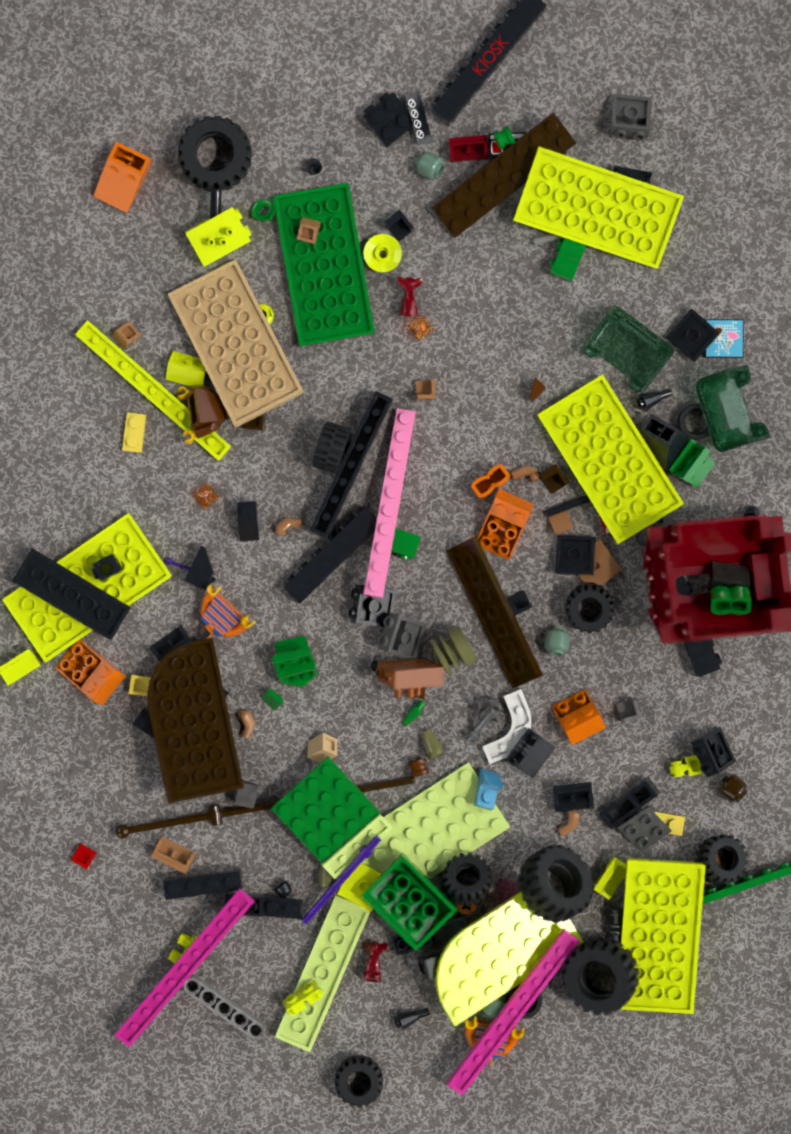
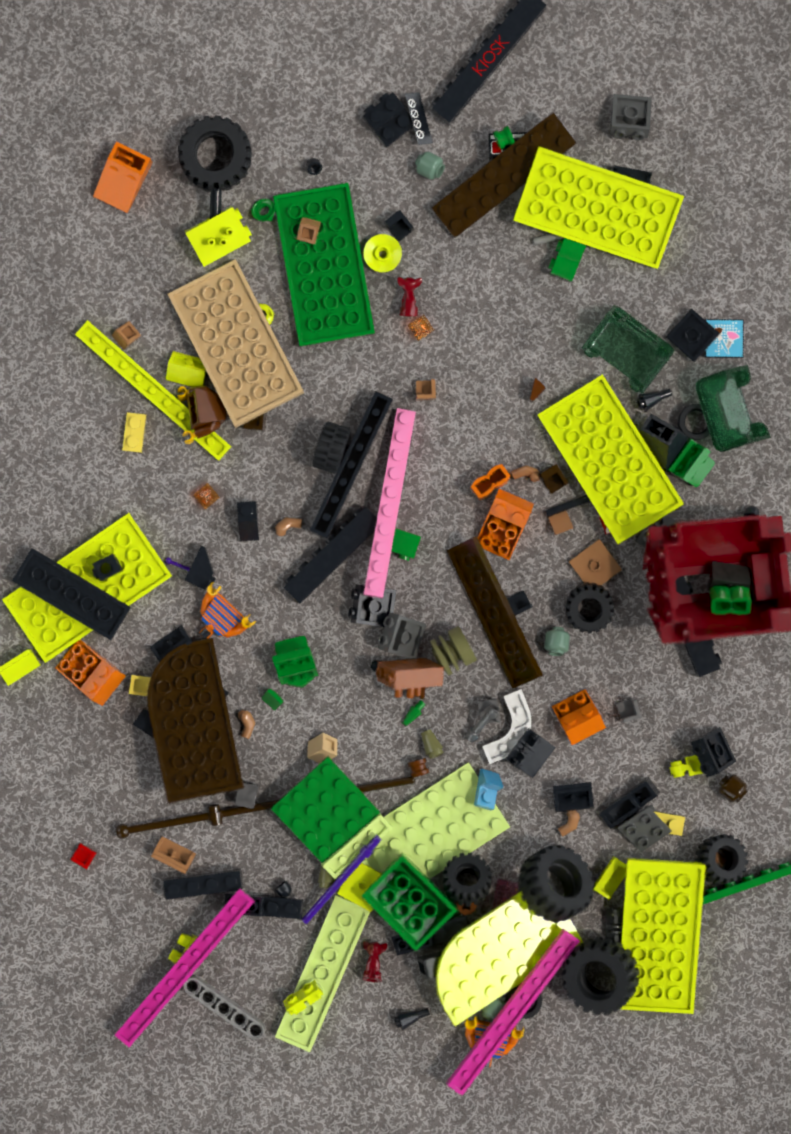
black tyre [335,1055,383,1108] -> none
dark red hinge [448,135,489,163] -> none
black tile [555,536,596,576] -> none

